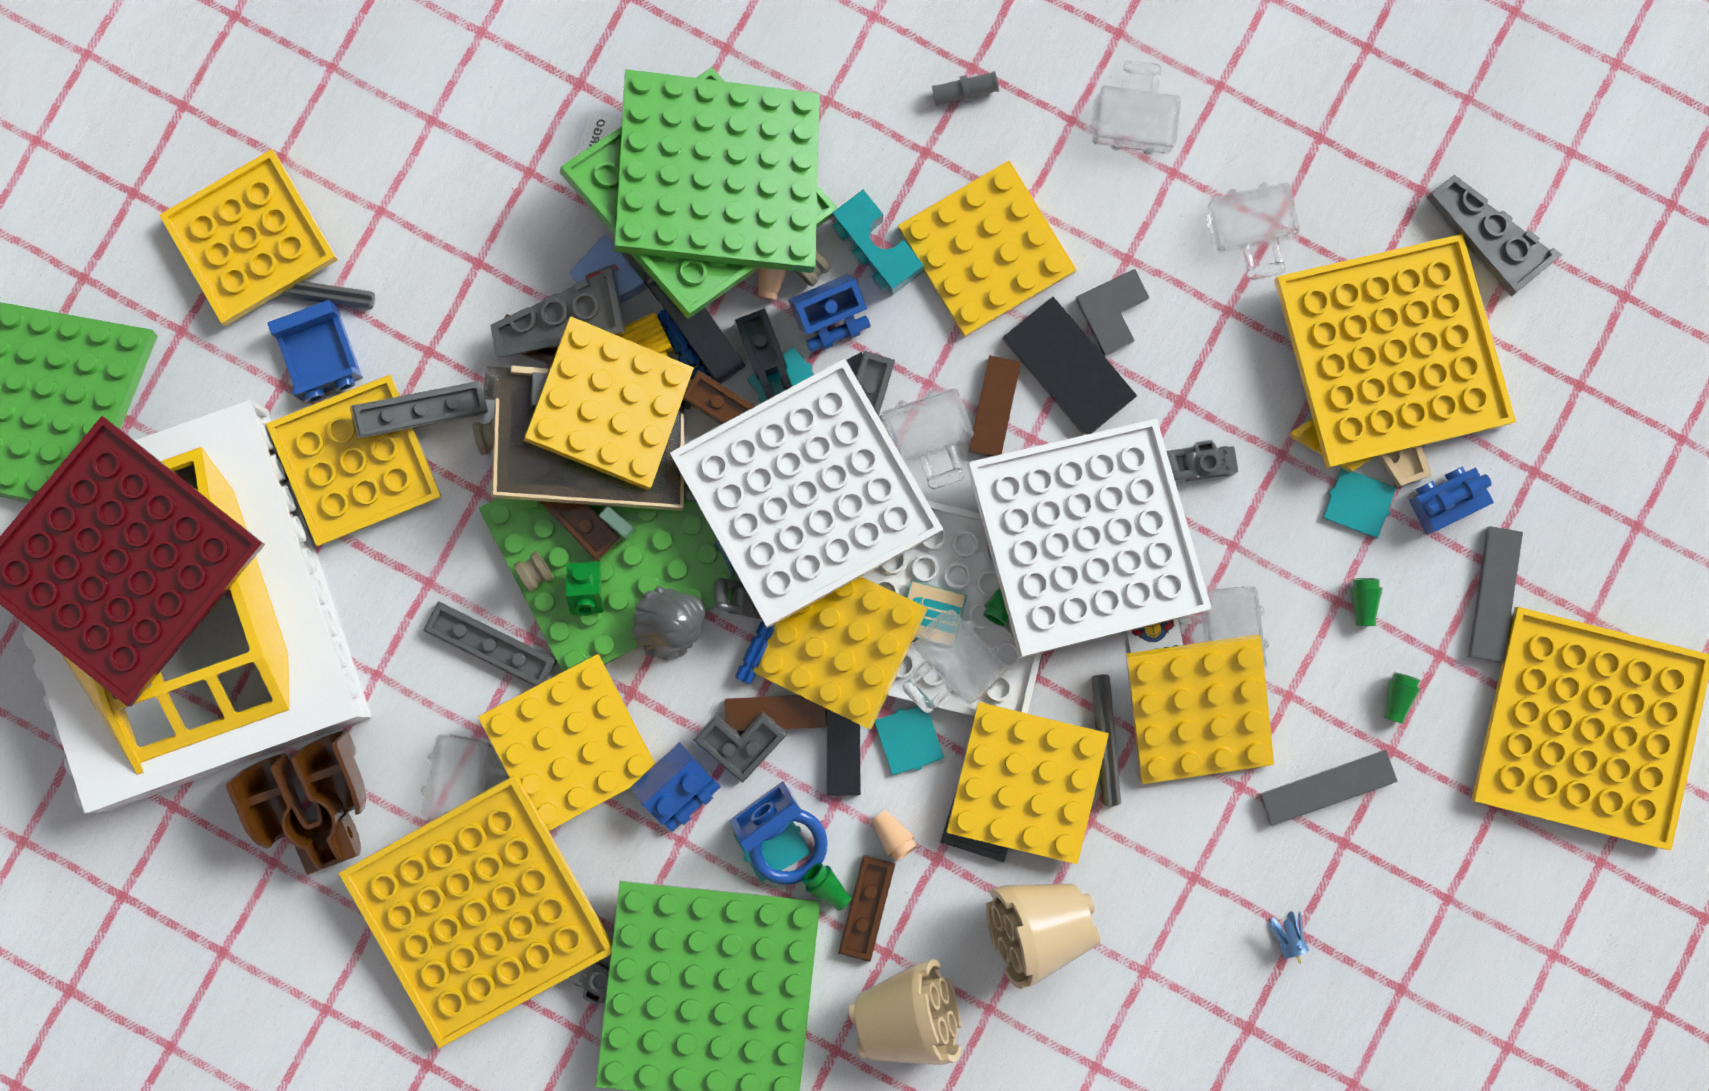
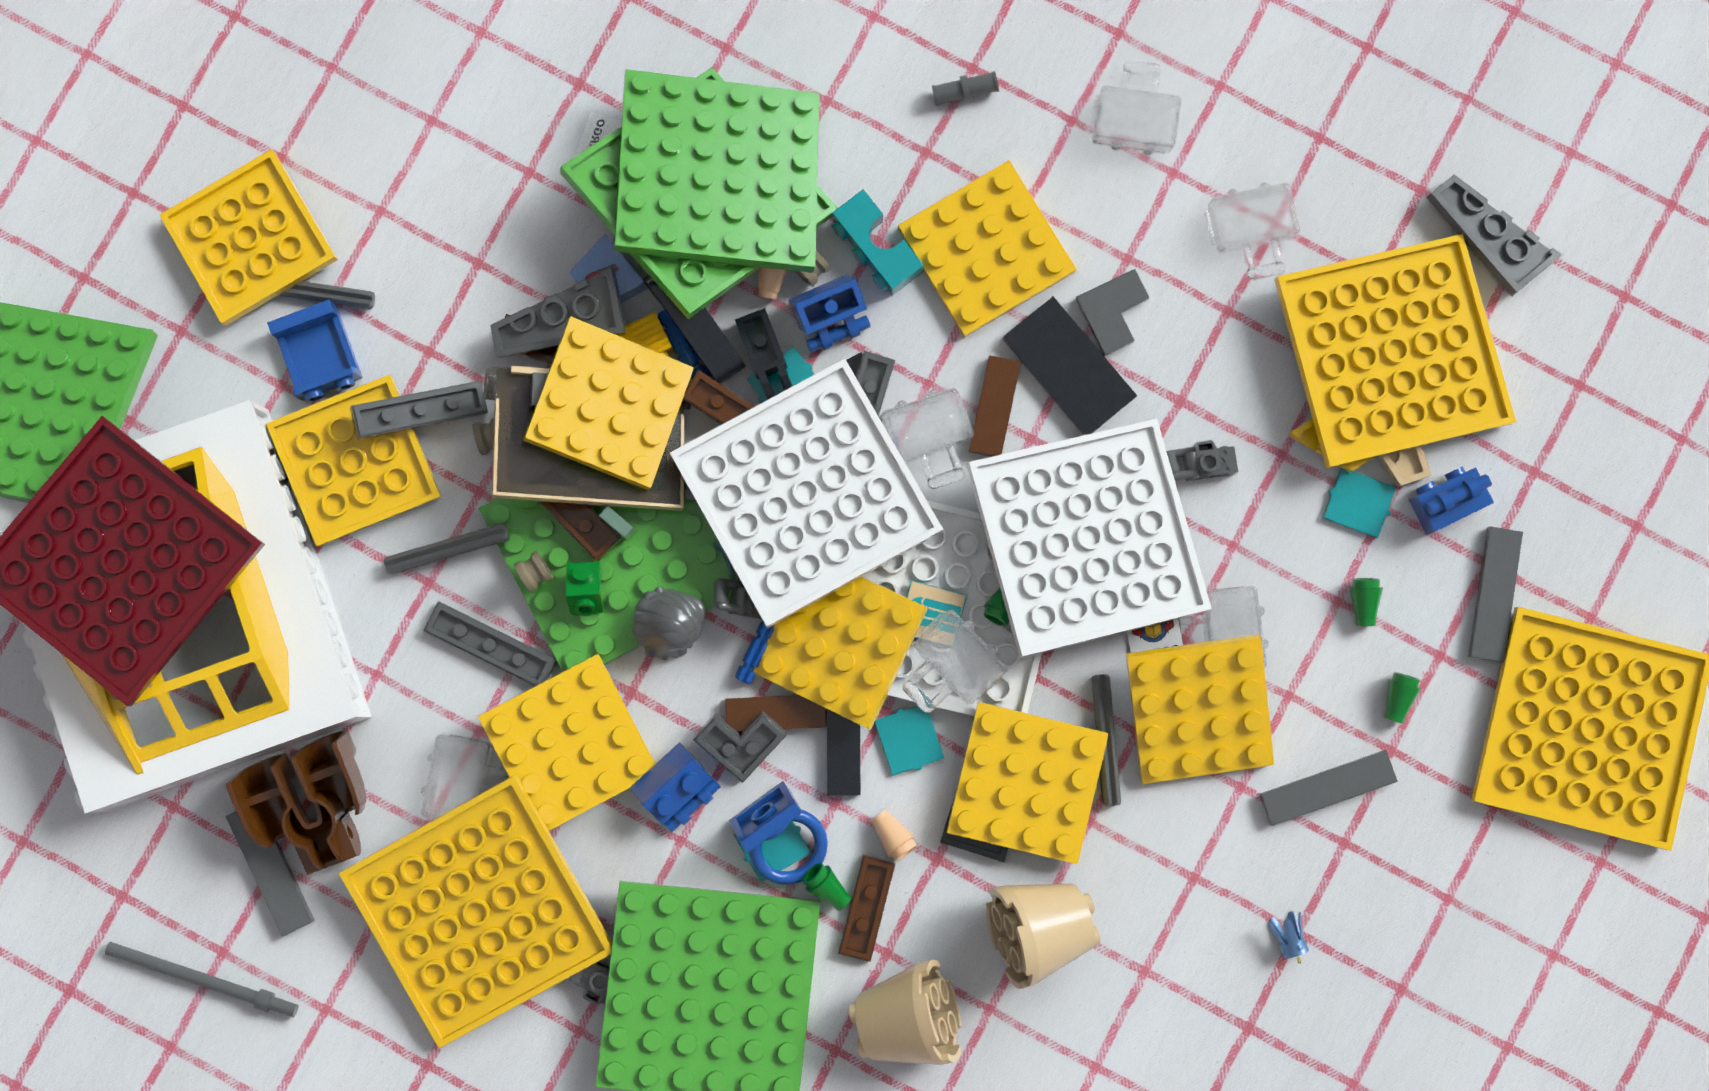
none -> dark grey bar [105,942,299,1018]
none -> dark grey tile [225,811,315,937]
none -> dark grey axle [384,524,510,574]

